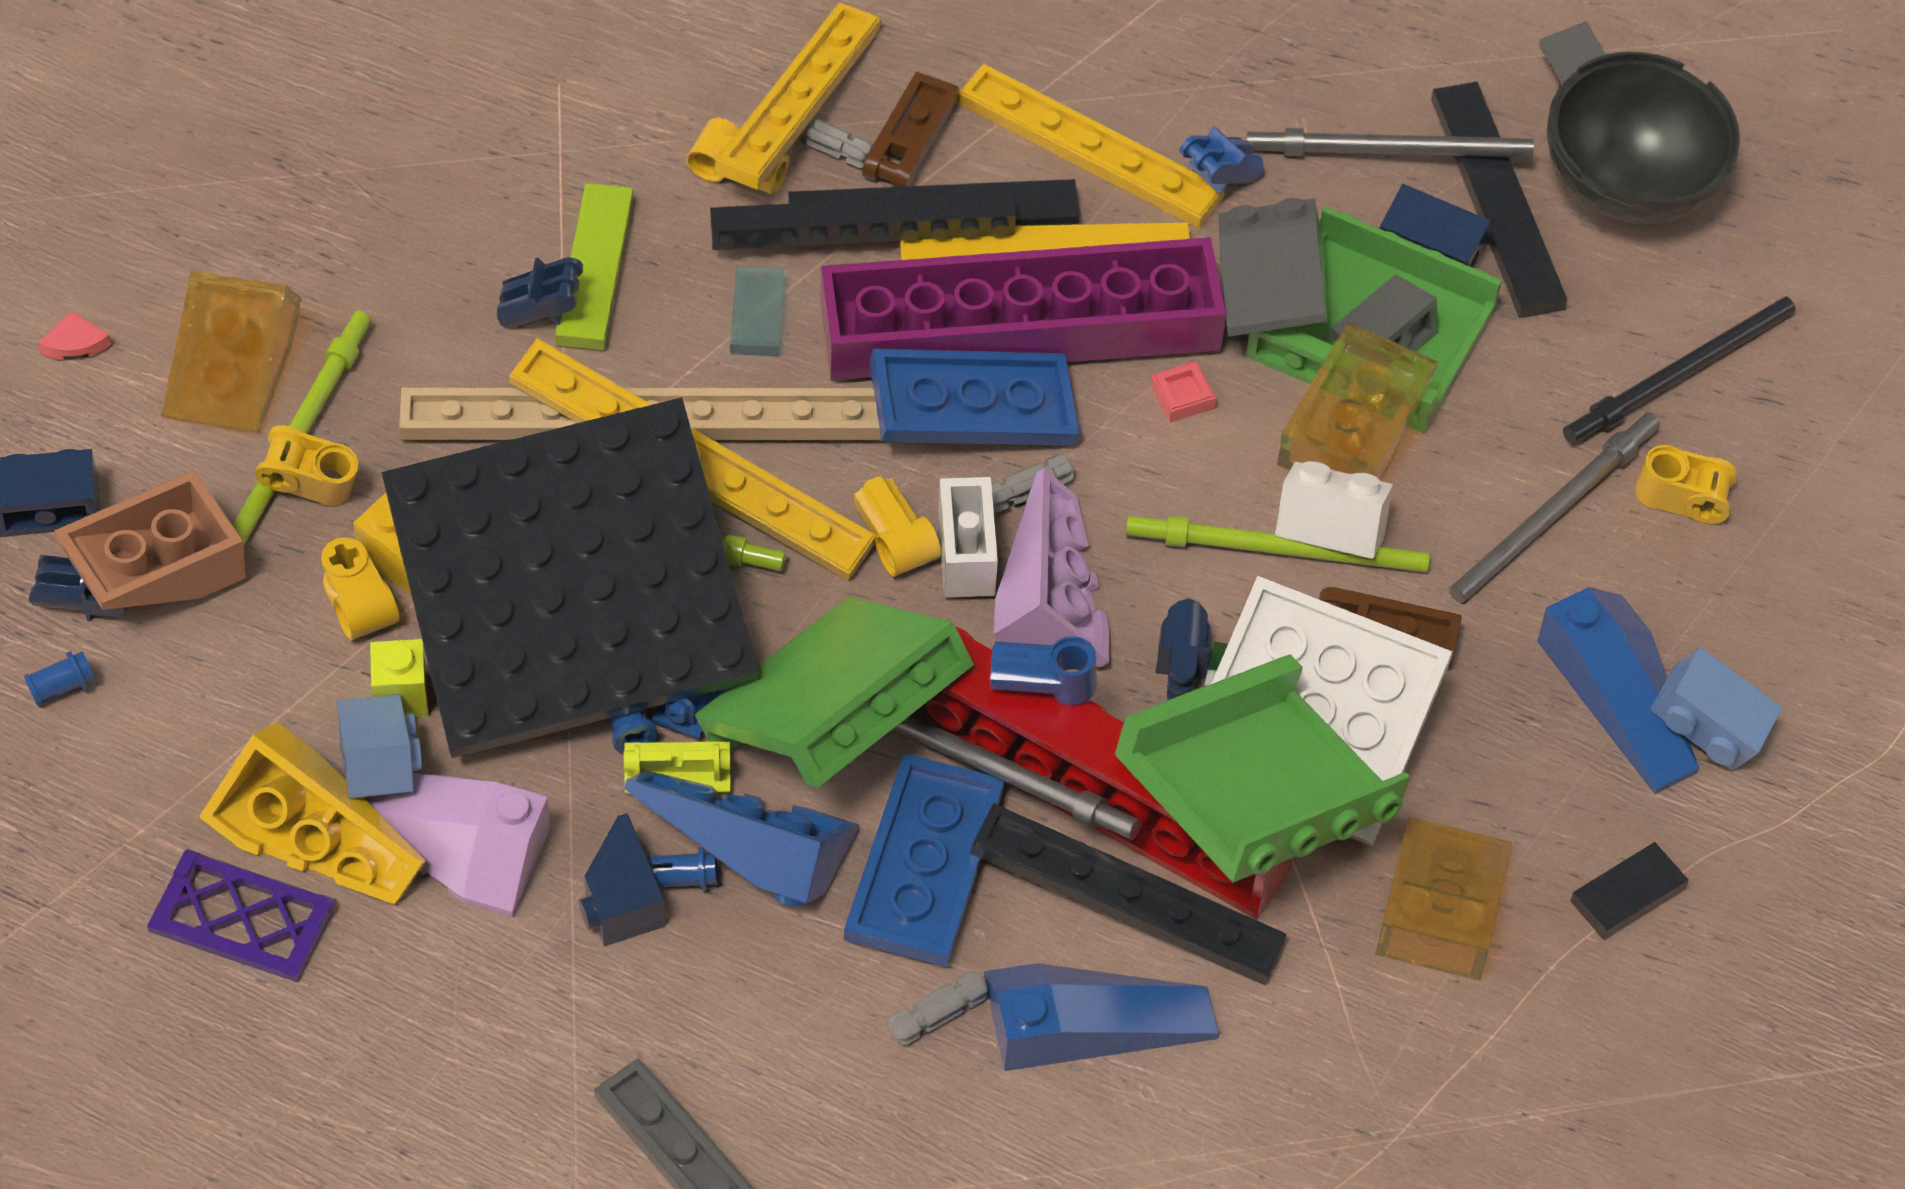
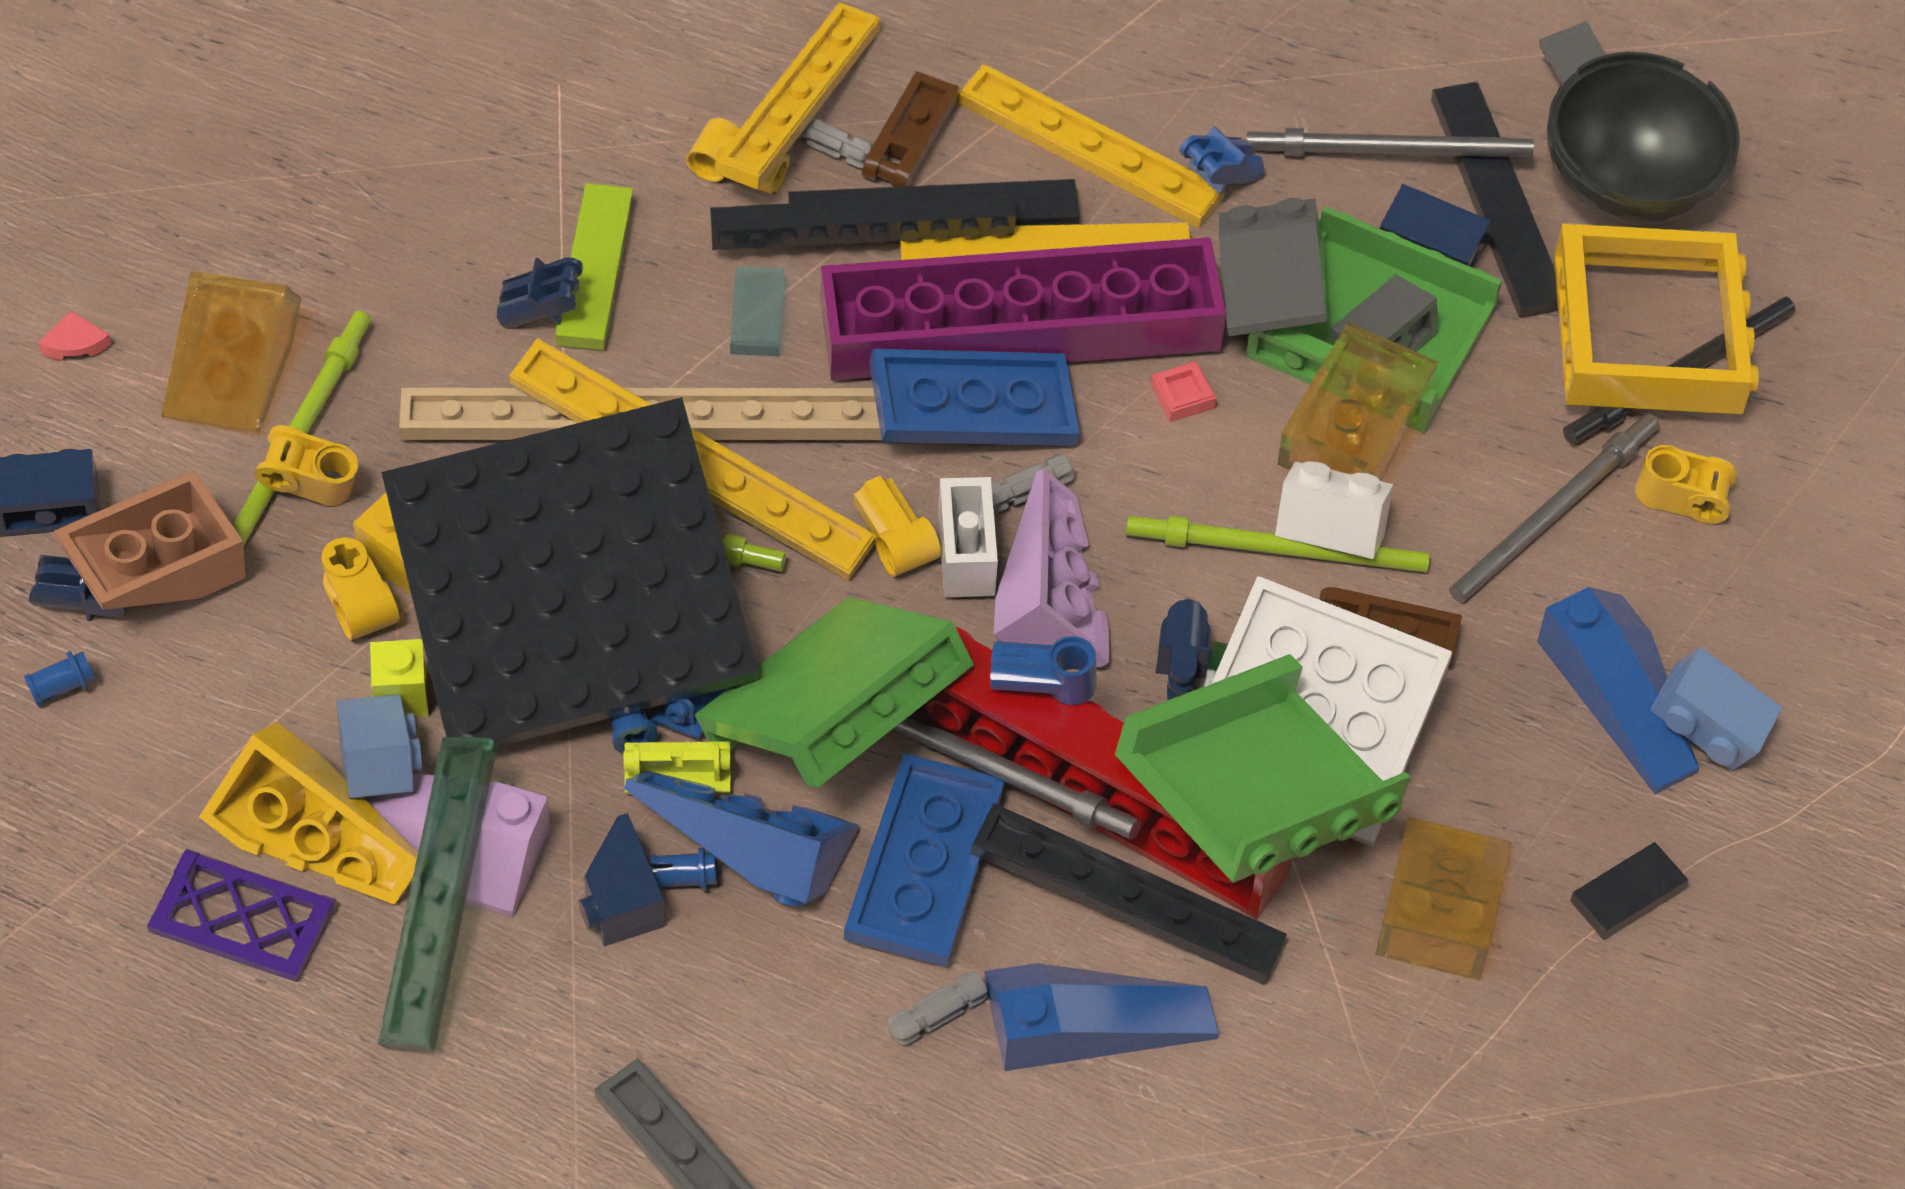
none -> clear green tile [377,737,498,1052]
none -> yellow window [1554,223,1759,414]

